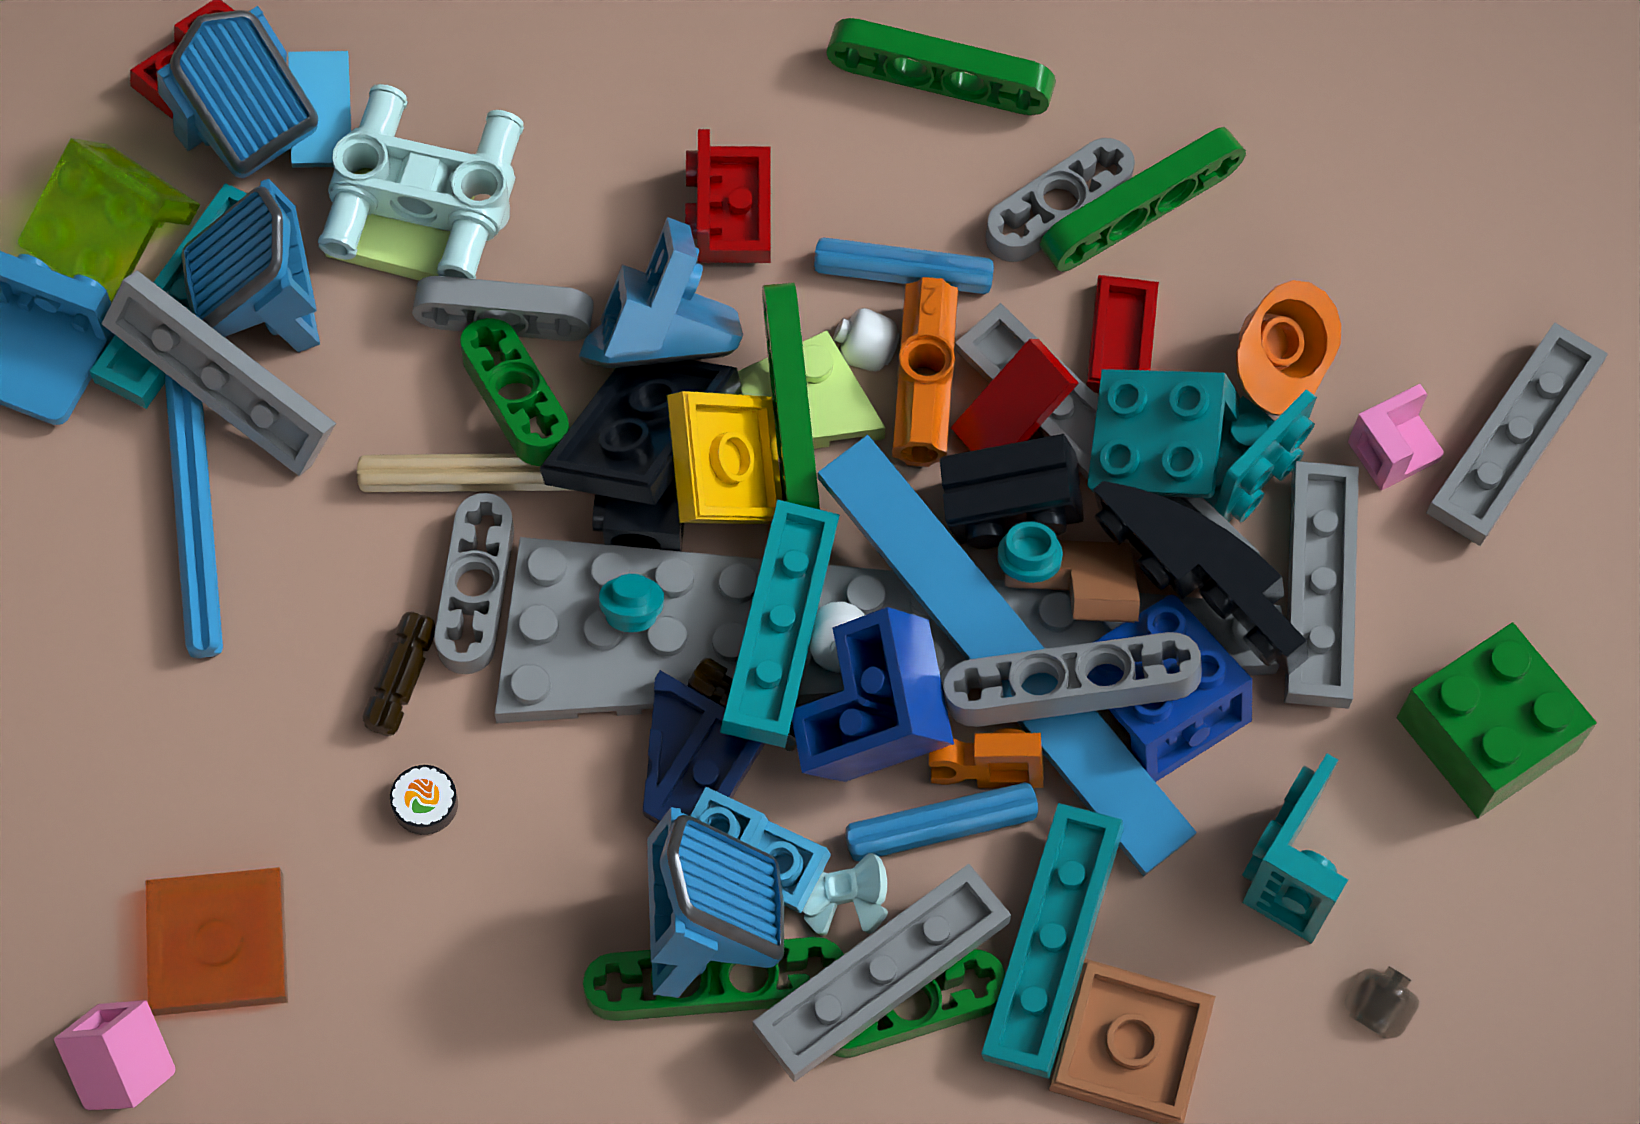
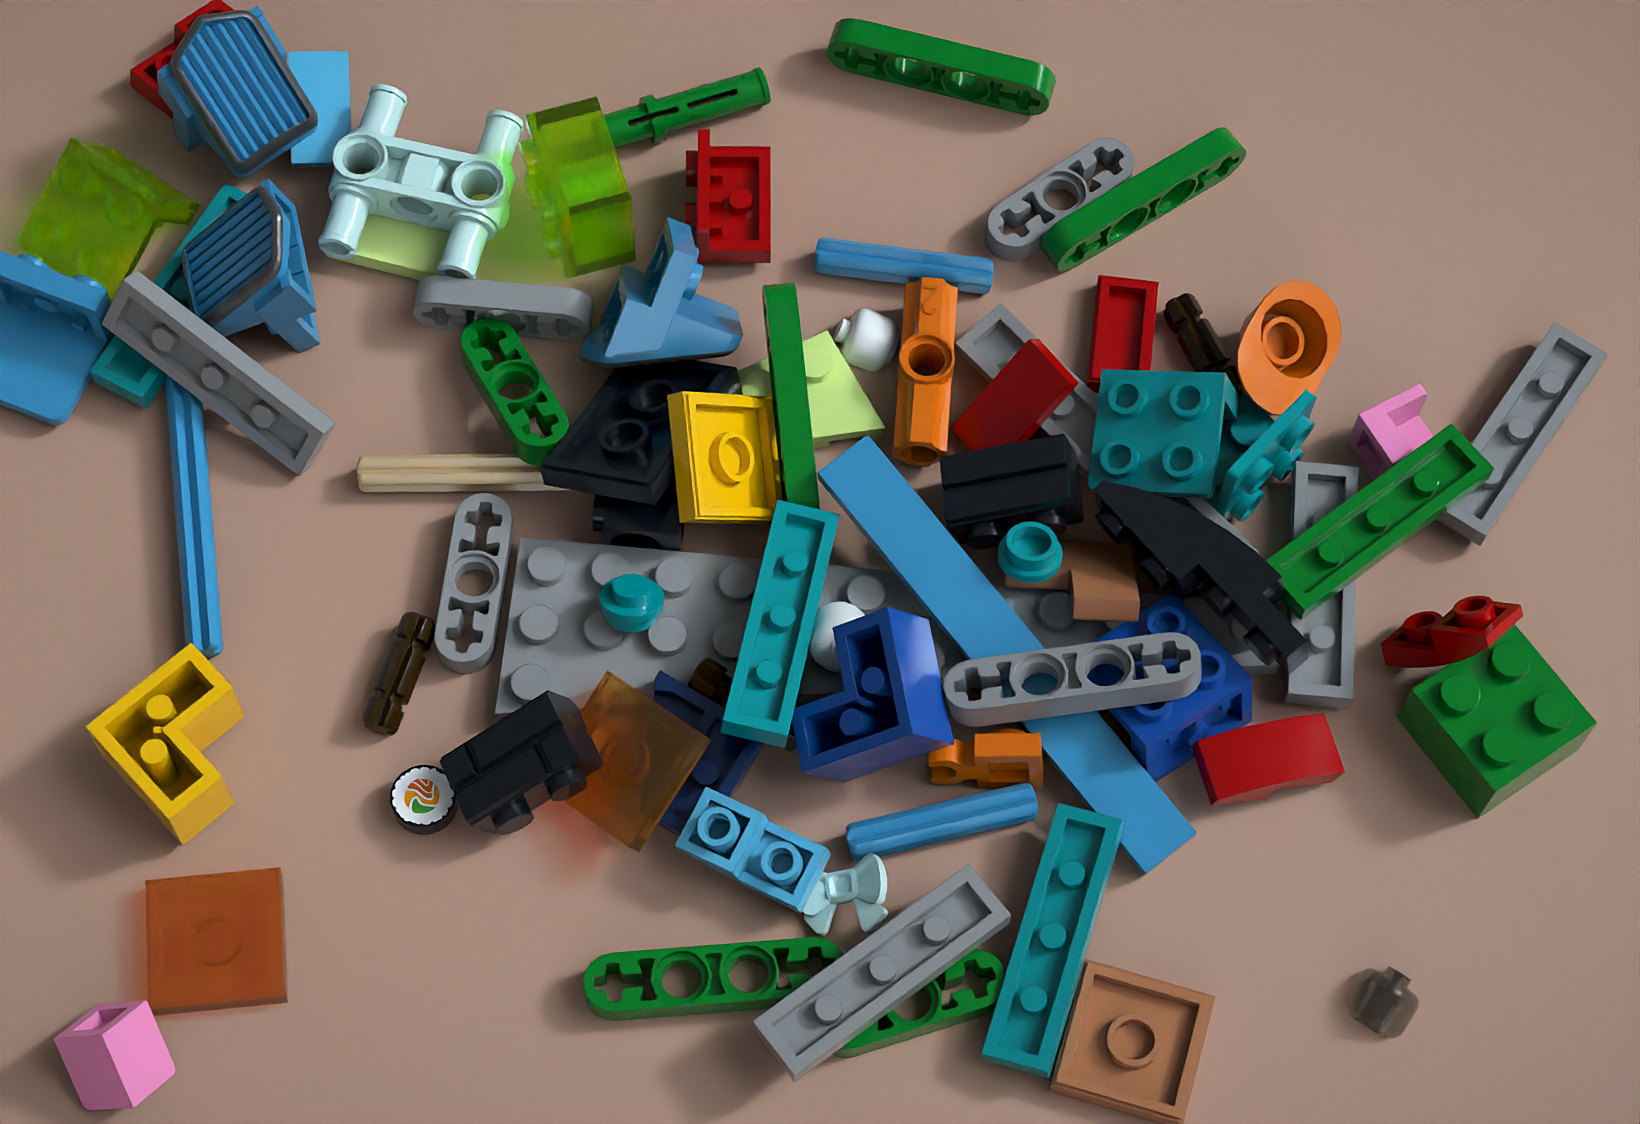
dark azure piece [647,807,784,998] -> none
teal bracket [1242,753,1348,944] -> none
none -> yellow brick [85,642,245,846]
none -> black brick [439,690,604,835]
none -> clear neon green brick [519,96,636,279]
none -> clear orange tile [563,670,711,852]
none -> green pin [590,67,771,154]
none -> dark brown axle [1164,293,1243,396]
none -> red slope [1191,713,1345,806]
none -> green plate [1266,423,1494,621]
none -> red slope [1381,596,1523,668]

